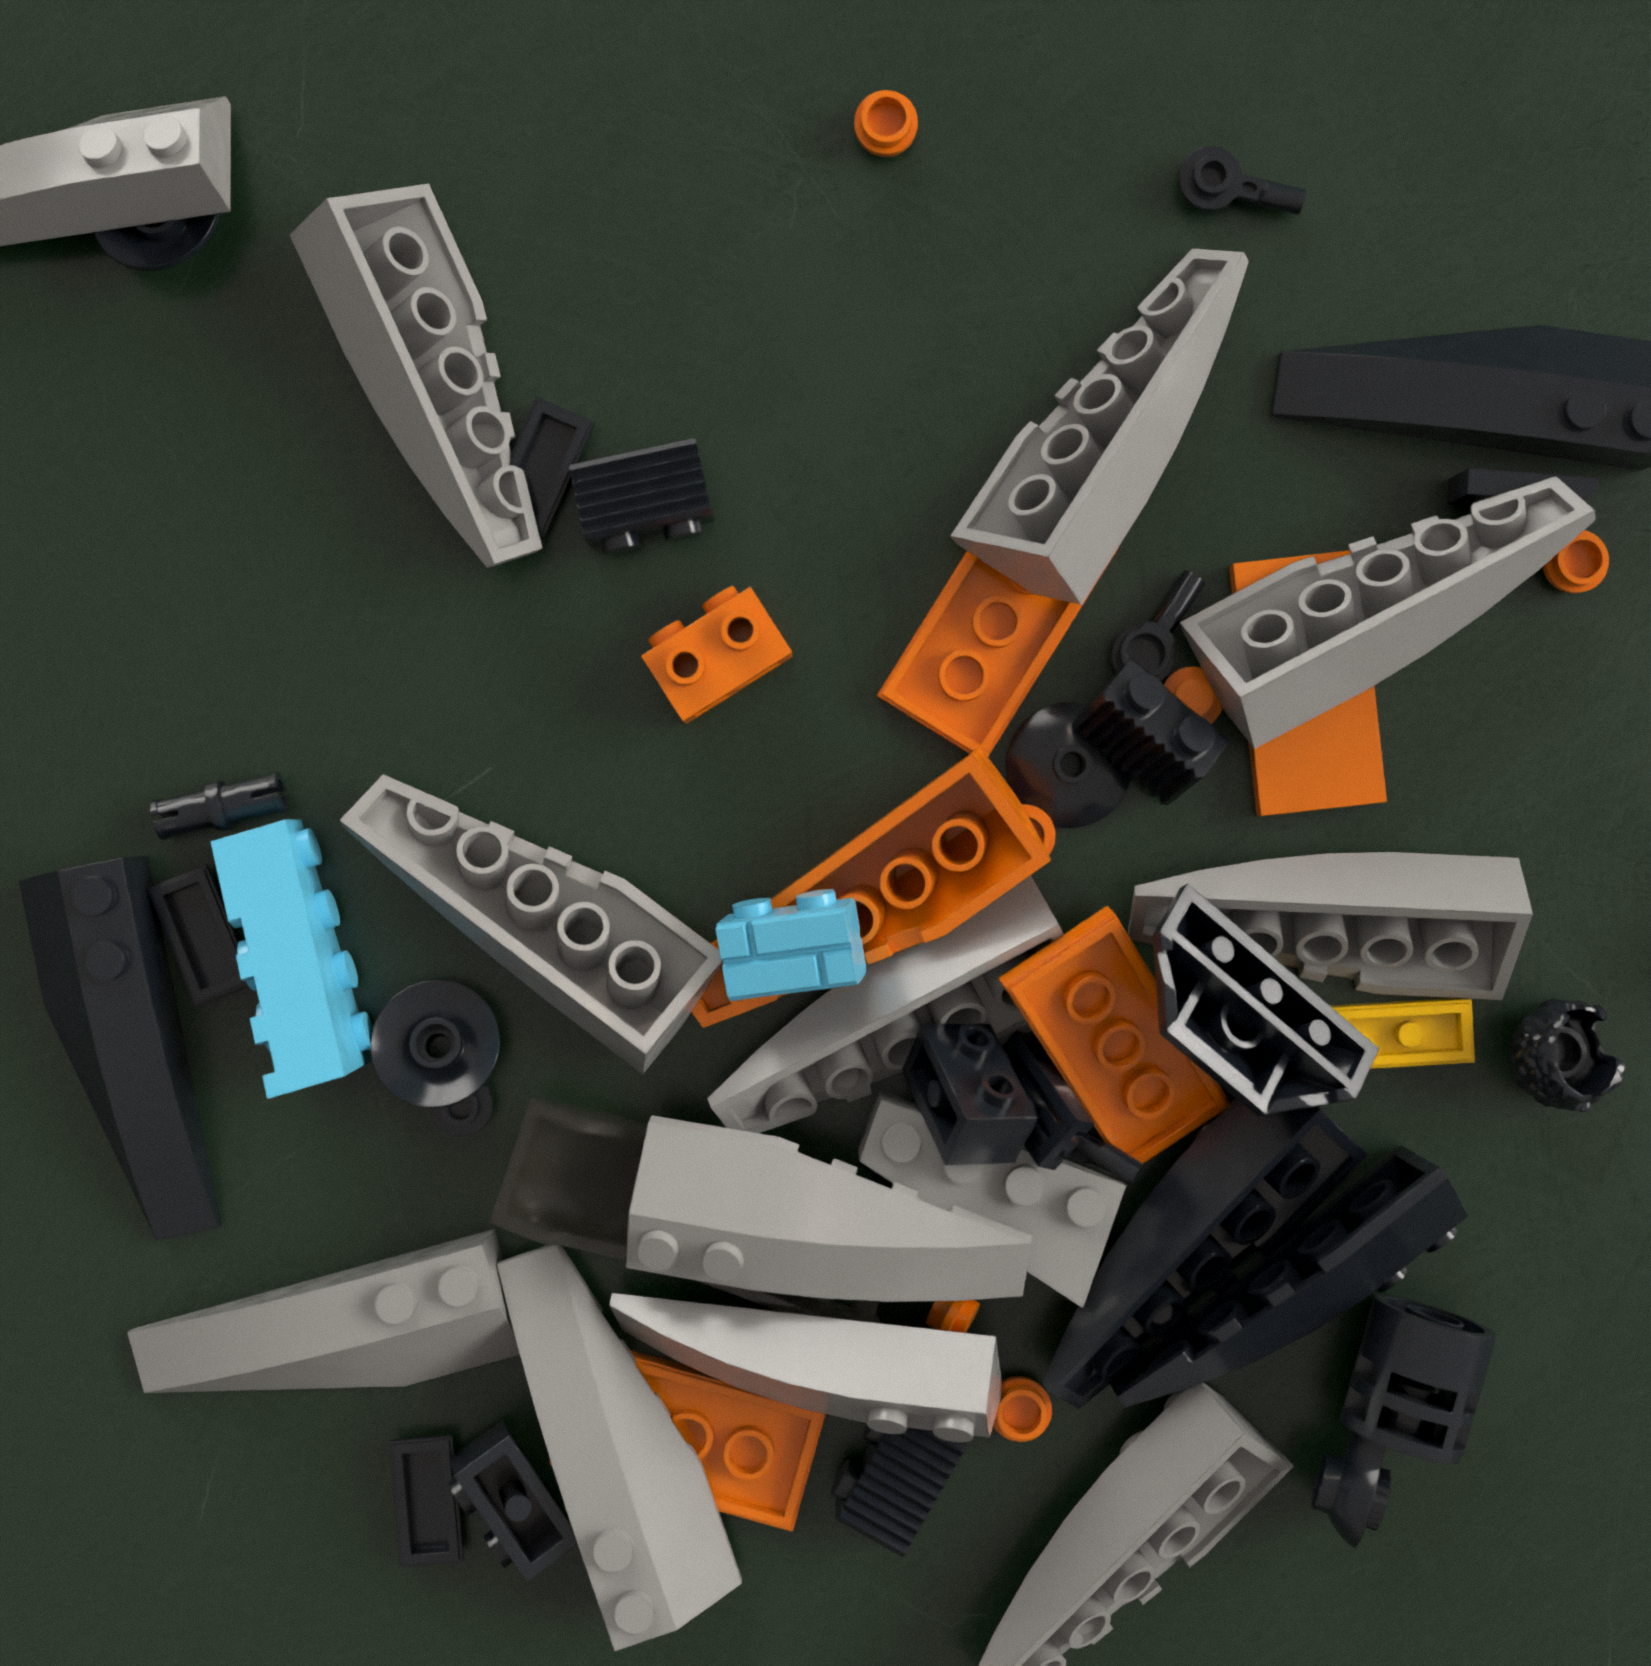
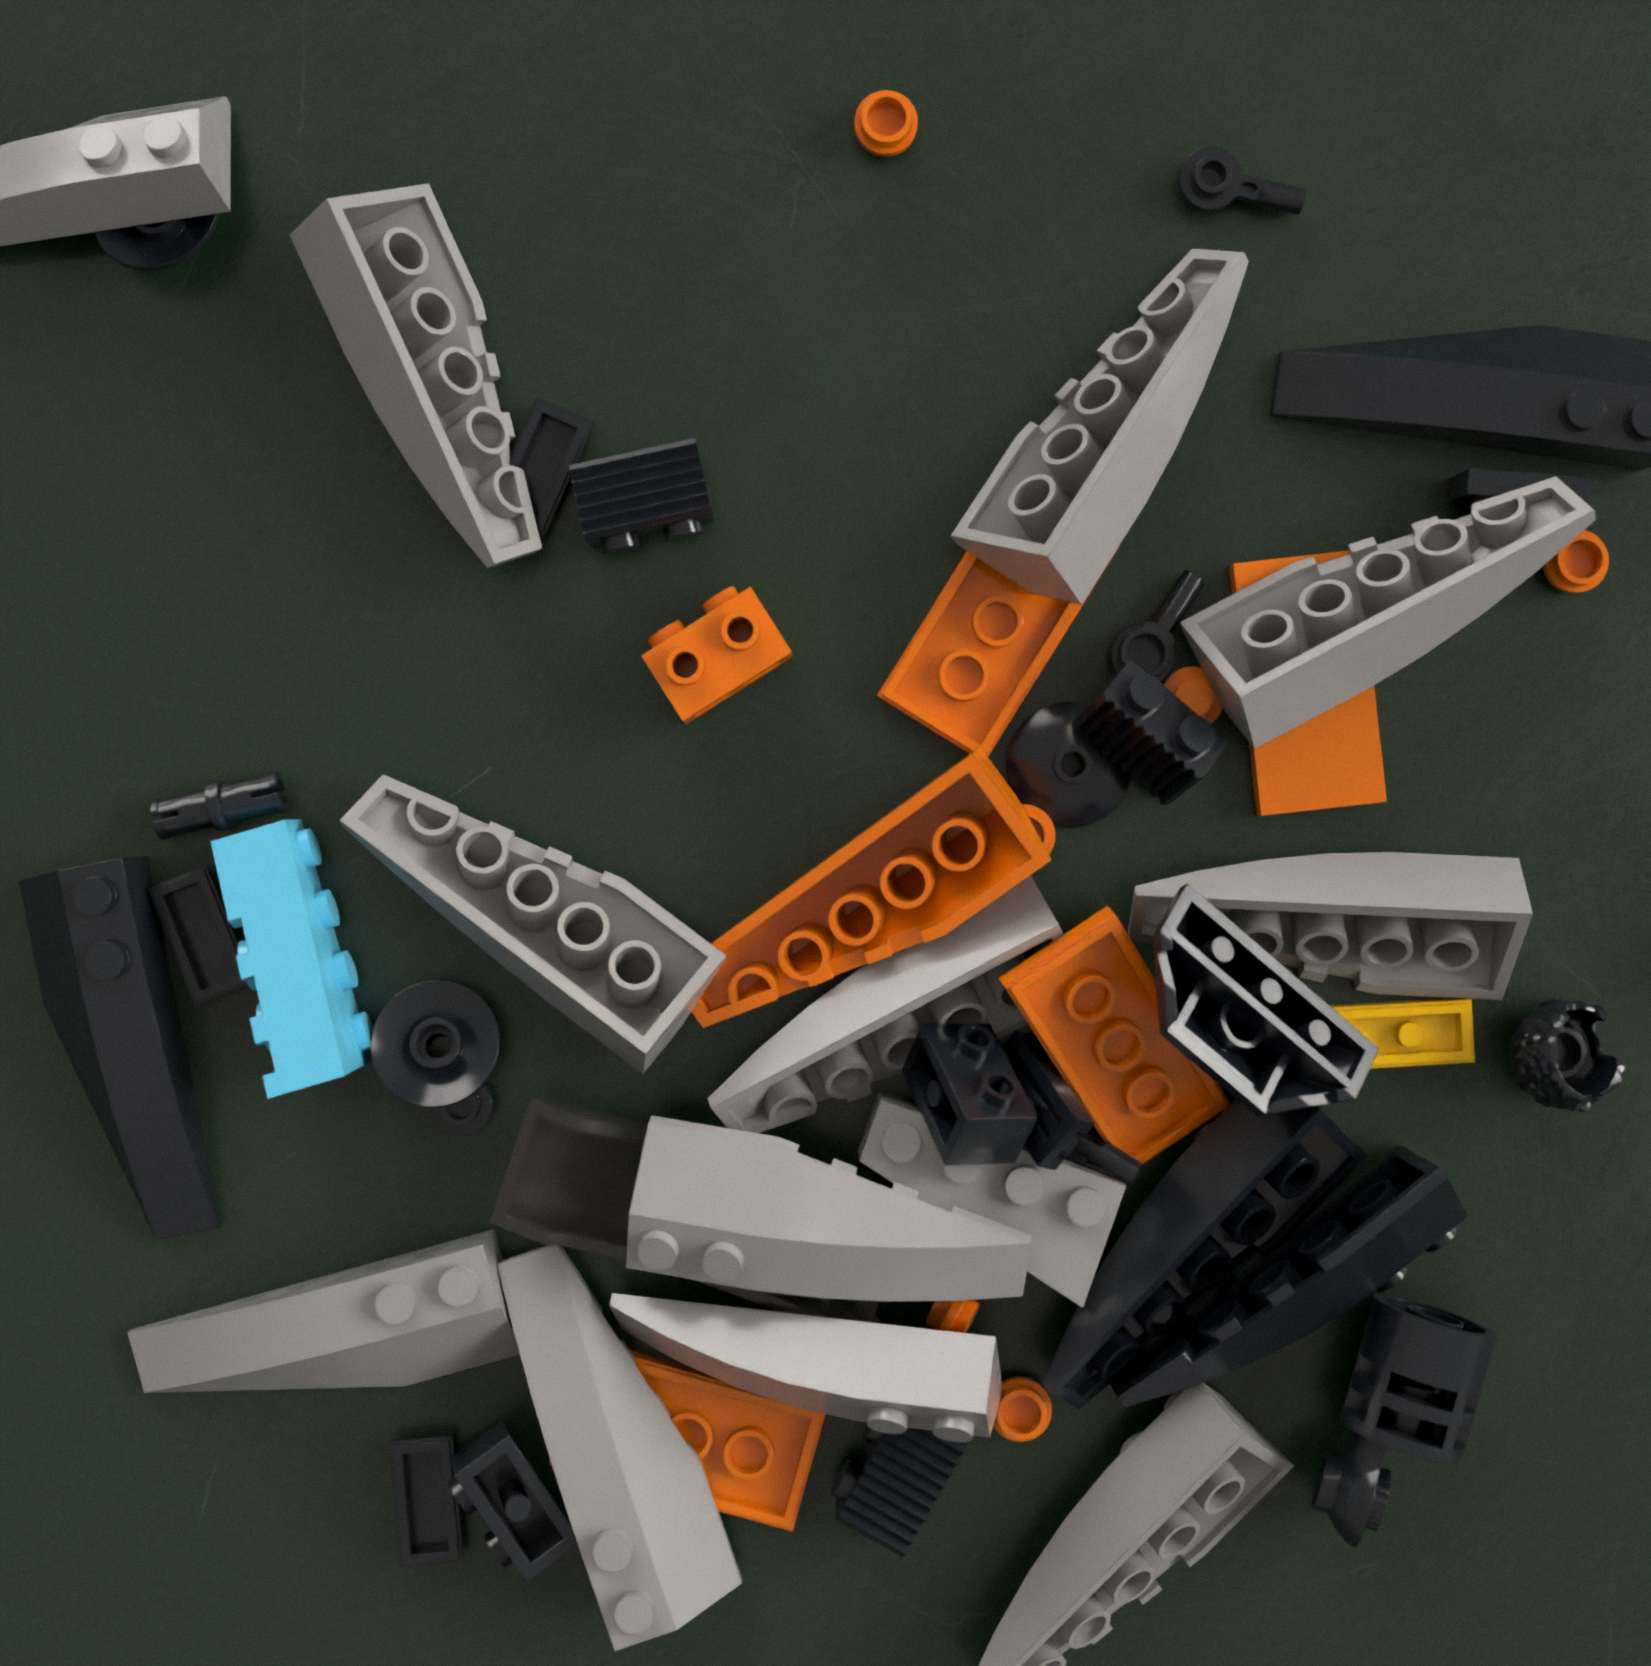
medium azure brick [716,889,866,1001] -> none

